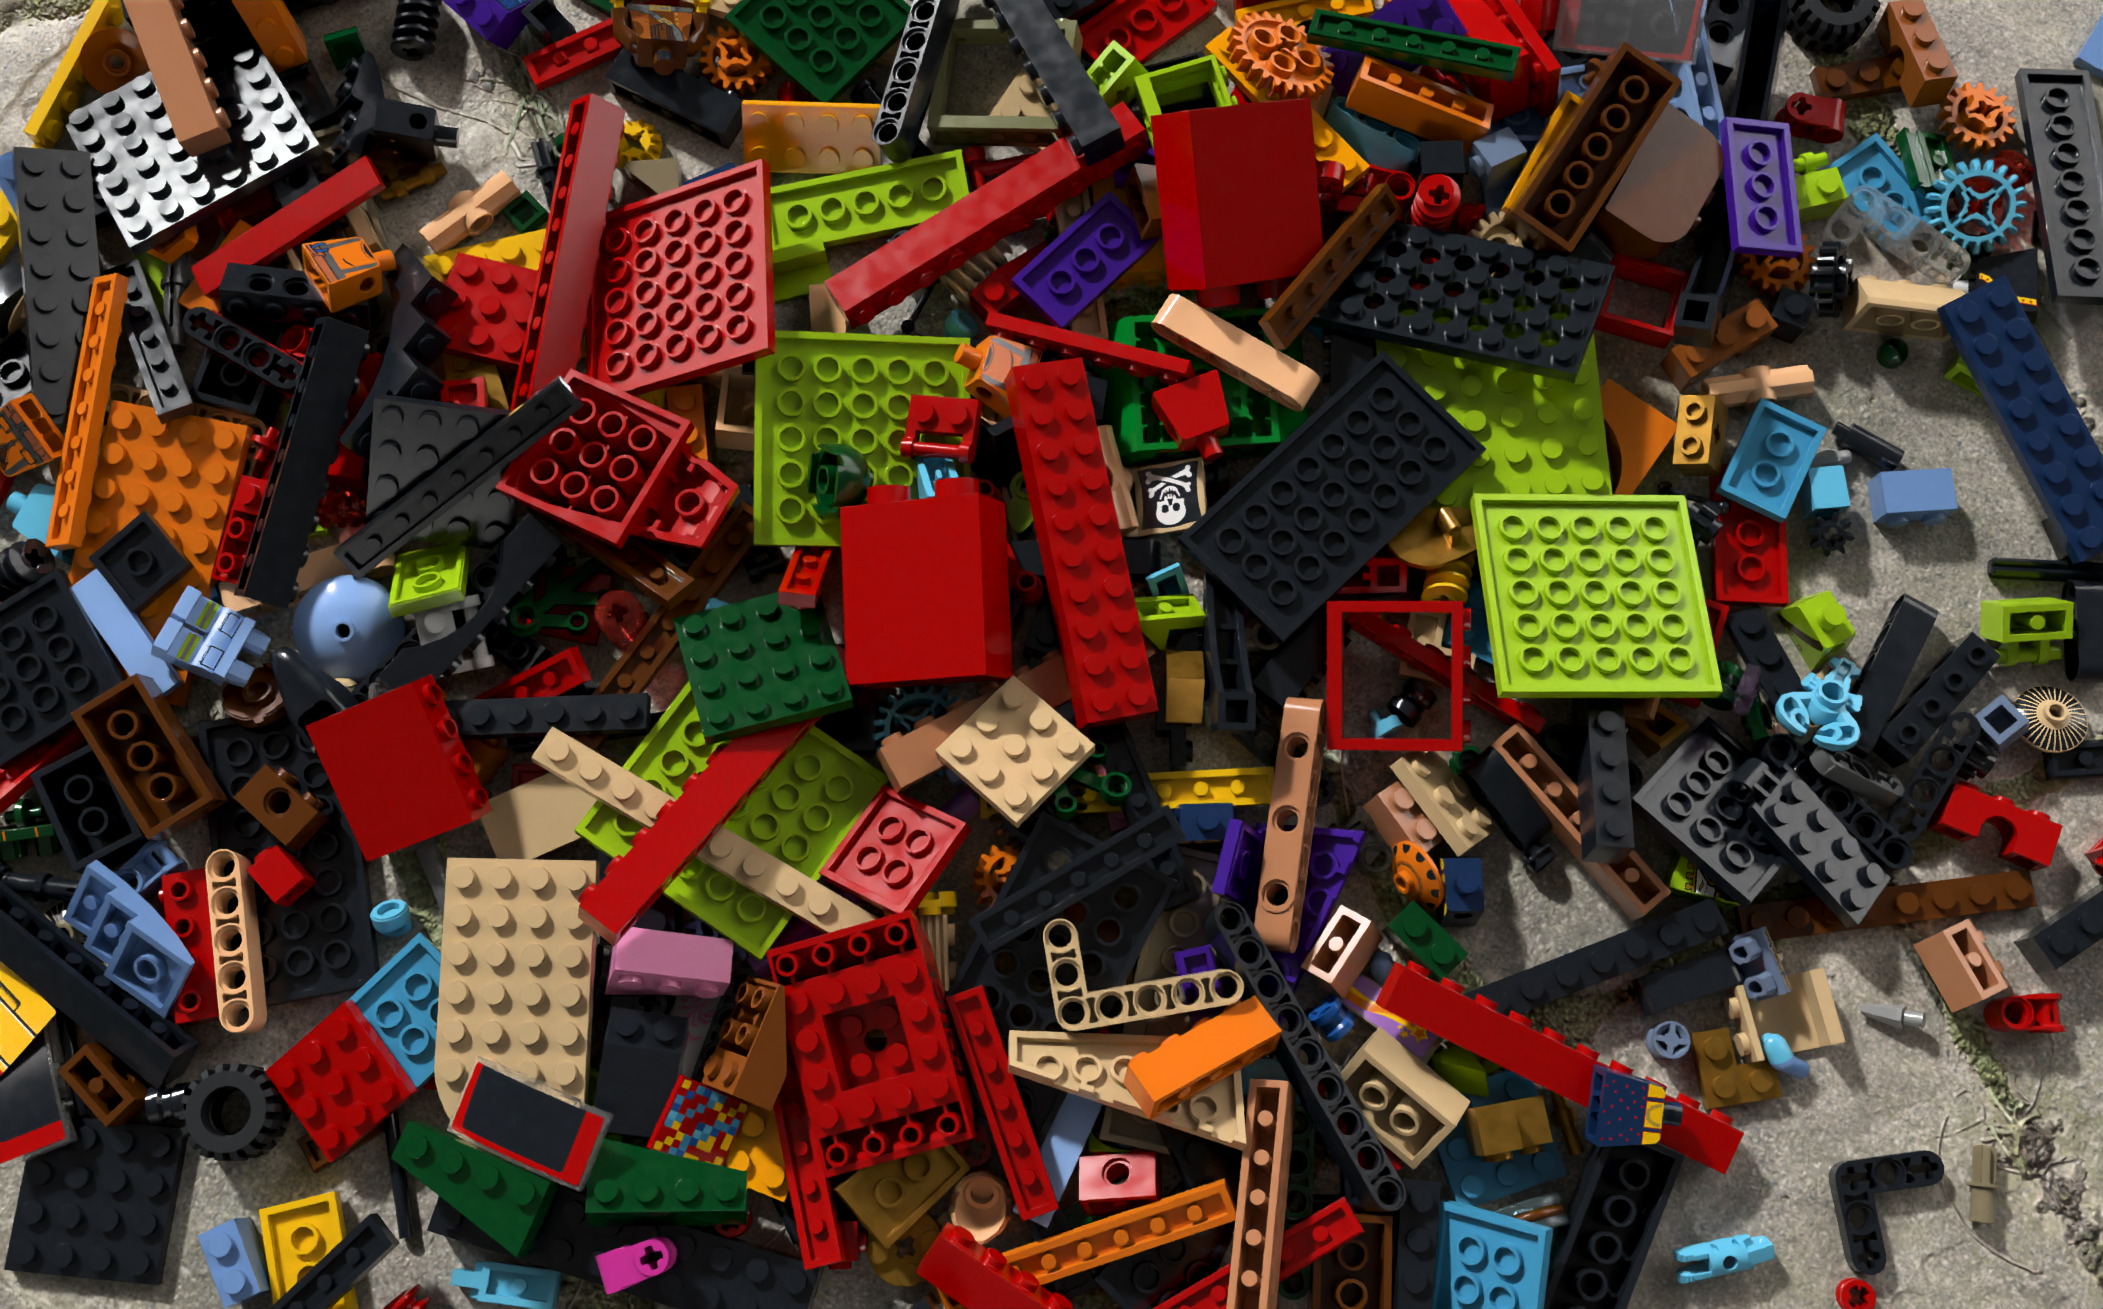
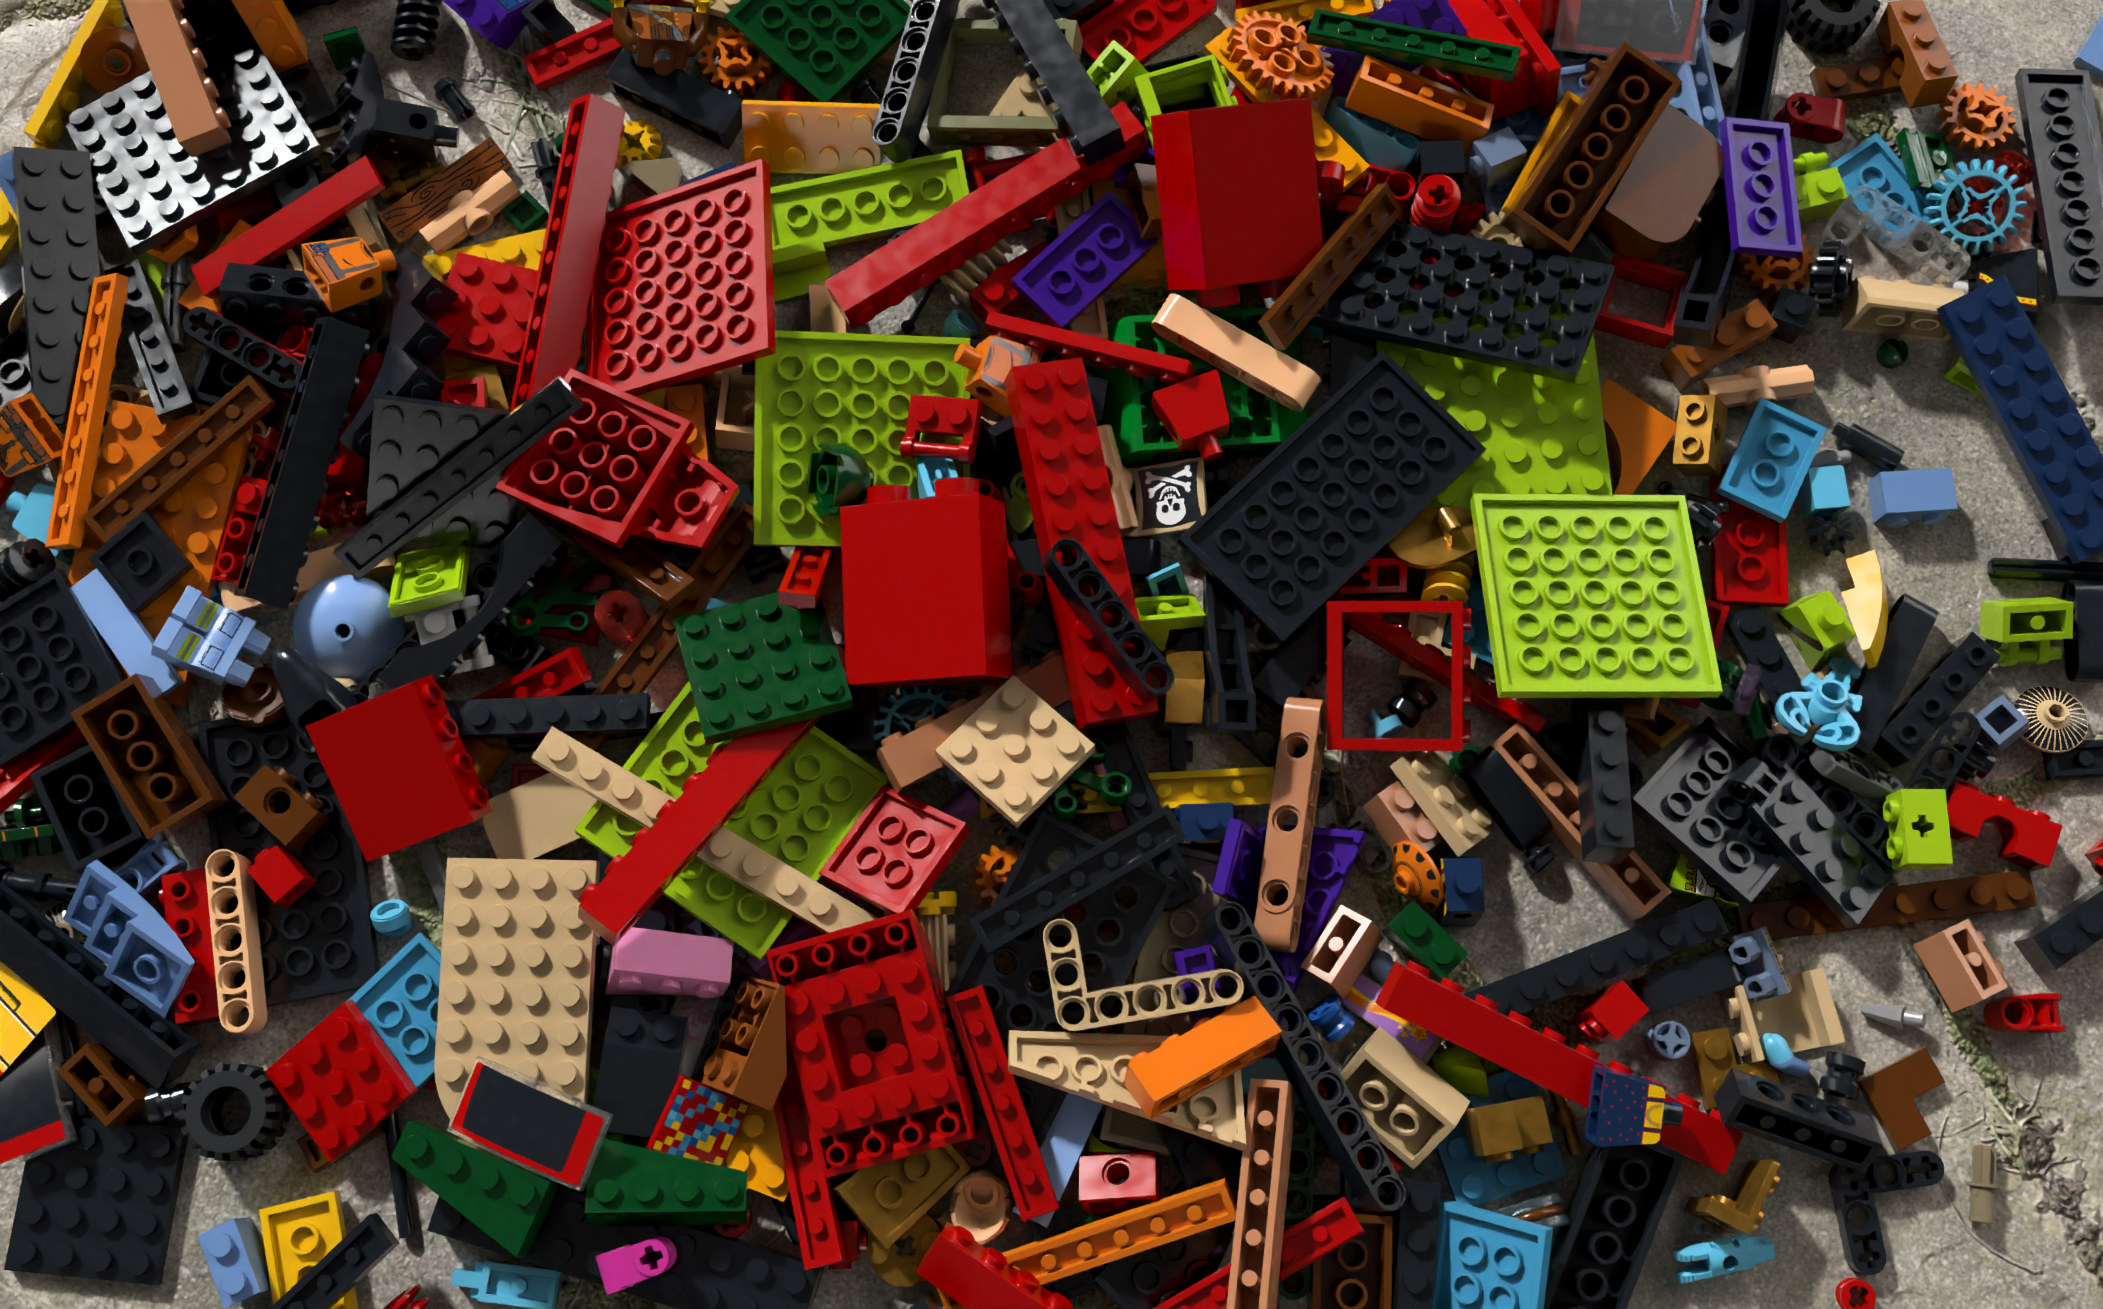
none -> reddish brown plate [83,375,277,544]
none -> dark orange tile [378,137,512,245]
none -> black pin [434,77,475,122]
none -> black beam [1044,538,1174,701]
none -> red brick [1572,981,1650,1045]
none -> pearl gold bracket [1684,1159,1780,1235]
none -> black brick [1714,1067,1883,1173]
none -> black wheel [1818,1051,1866,1100]
none -> yellow slope [1841,550,1888,669]
none -> reddish brown tile [1857,1048,1945,1151]
none -> lime brick [1883,789,1953,870]

